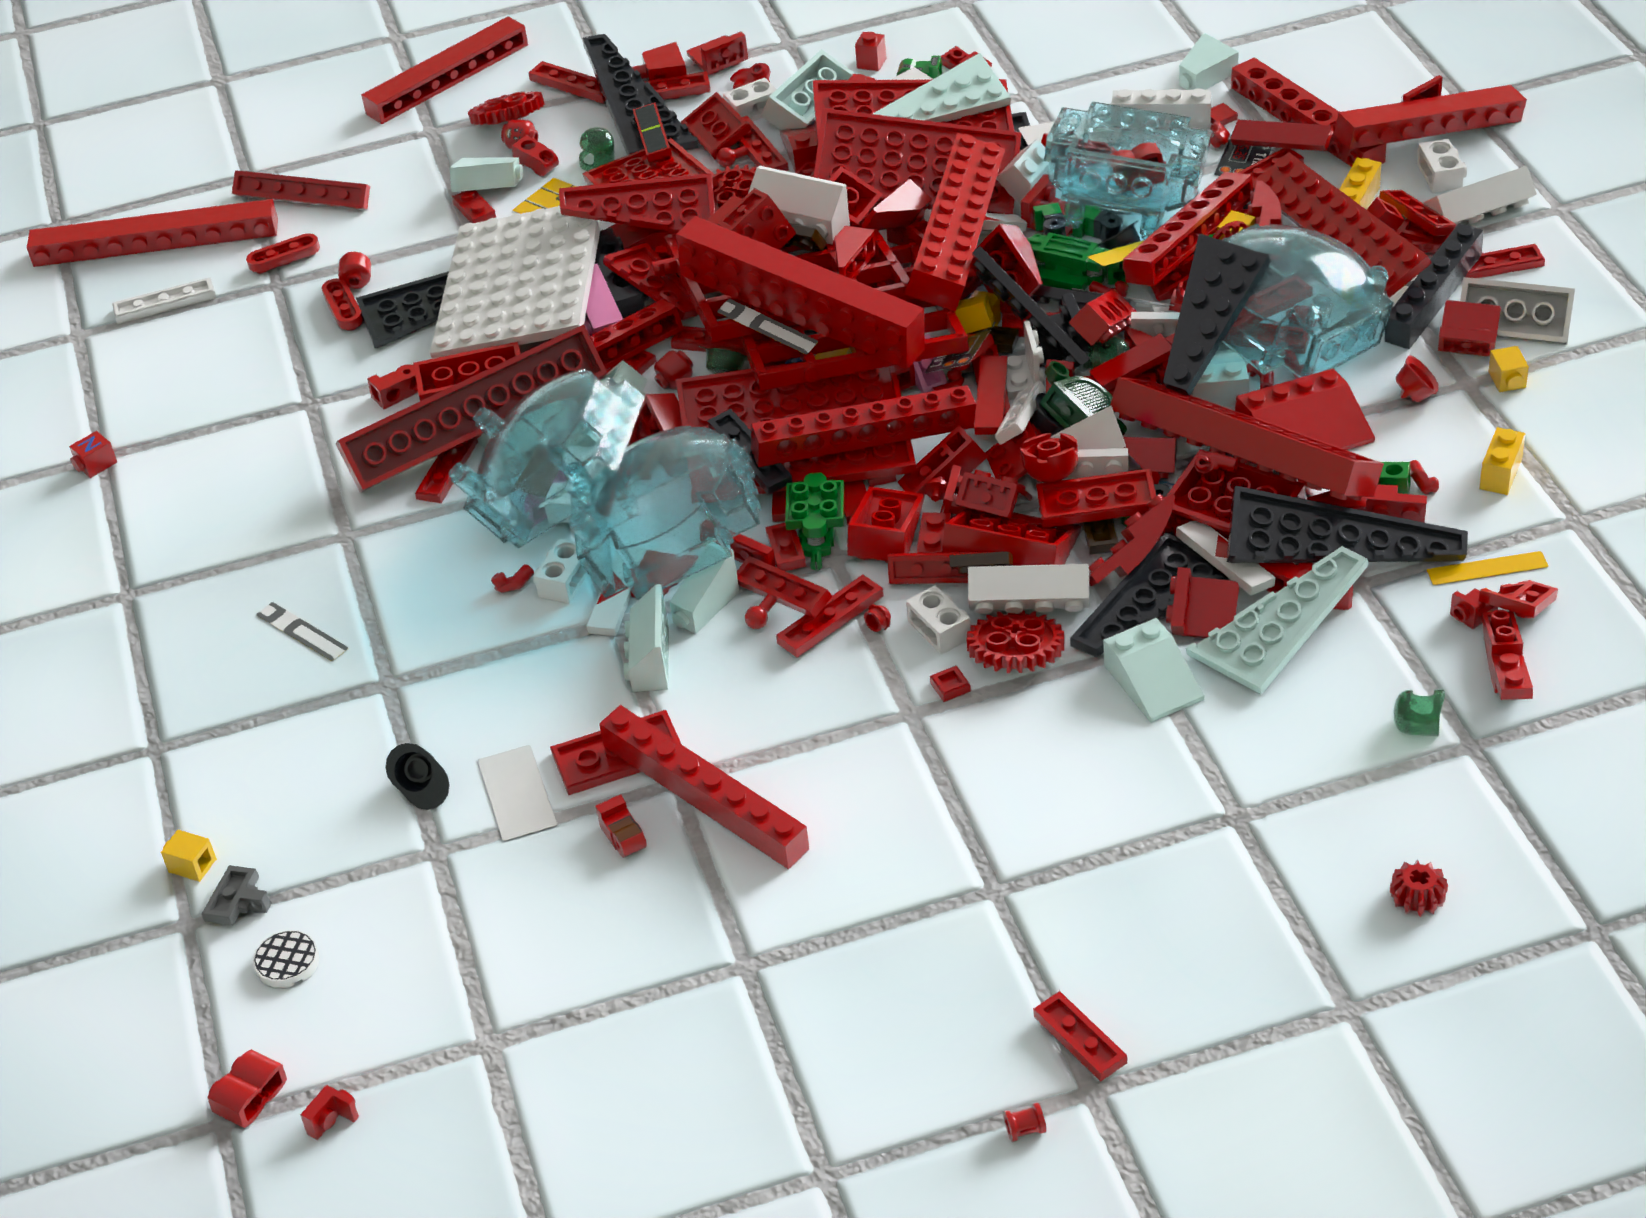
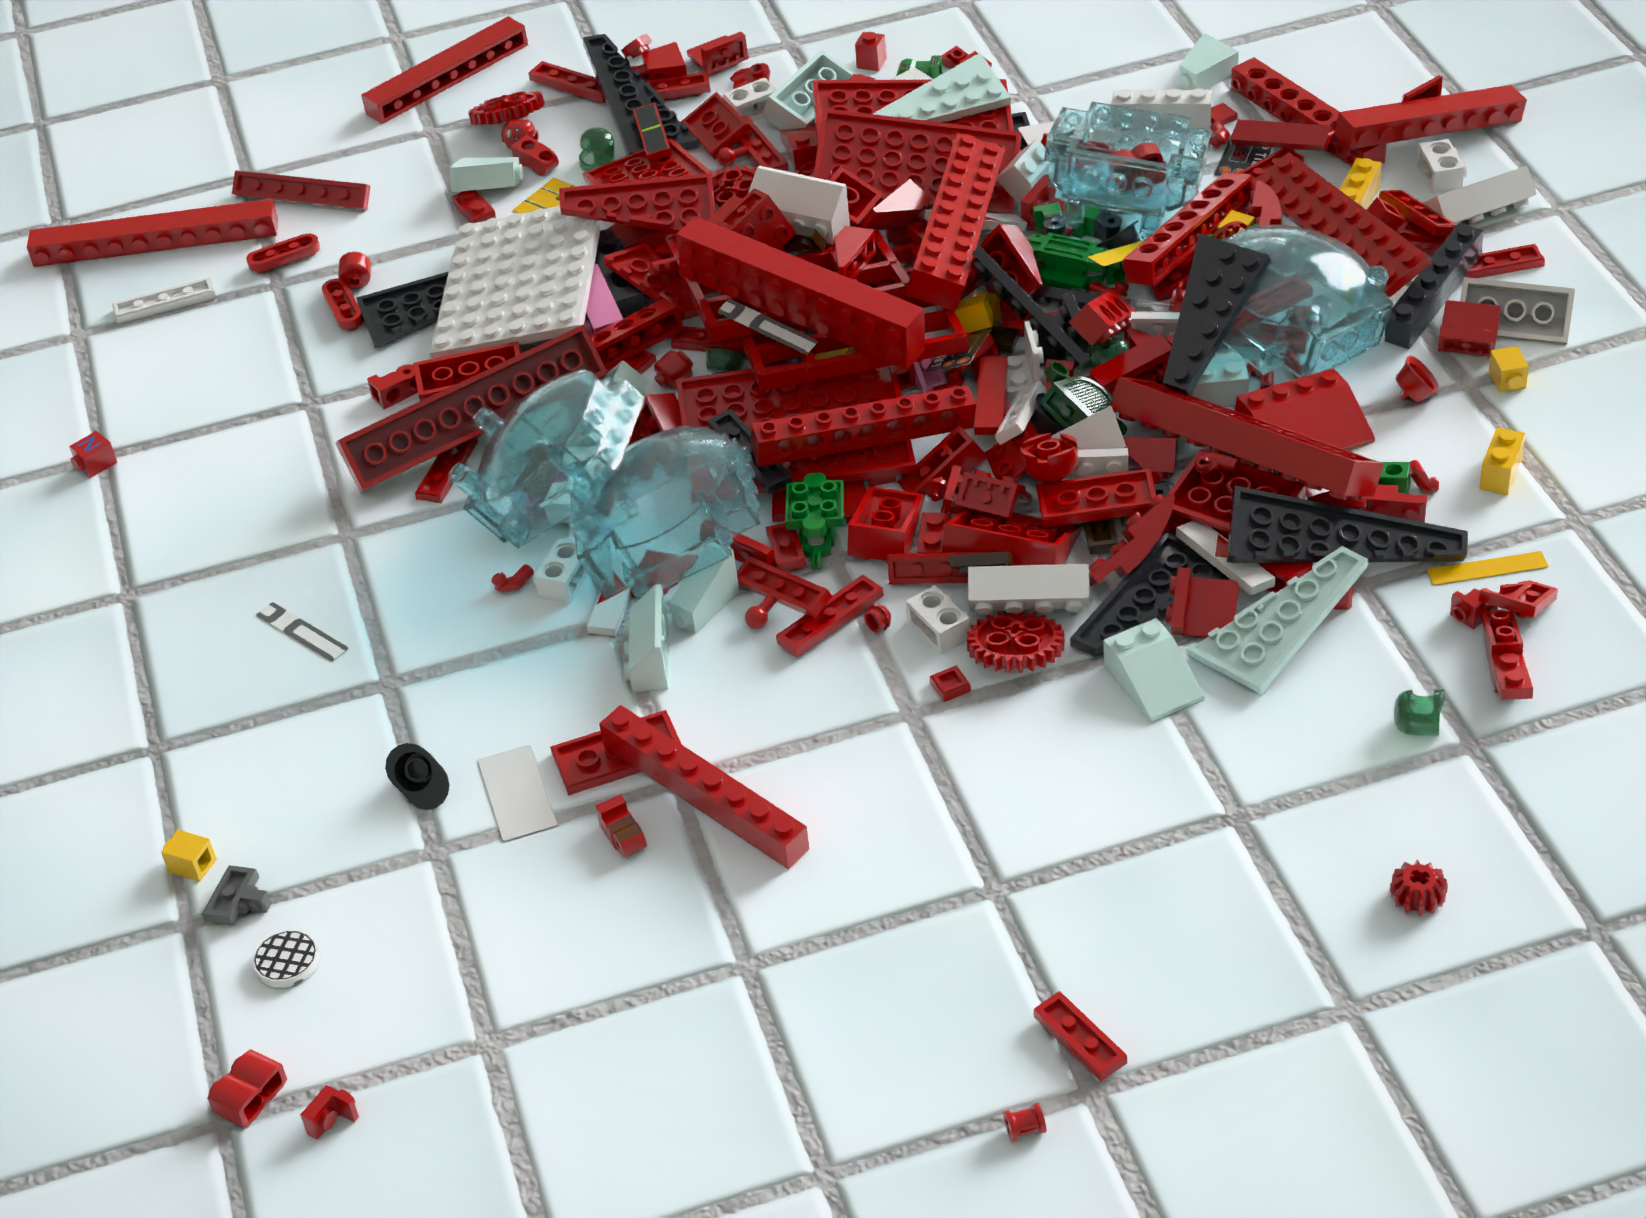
none -> red plate [621,33,652,59]

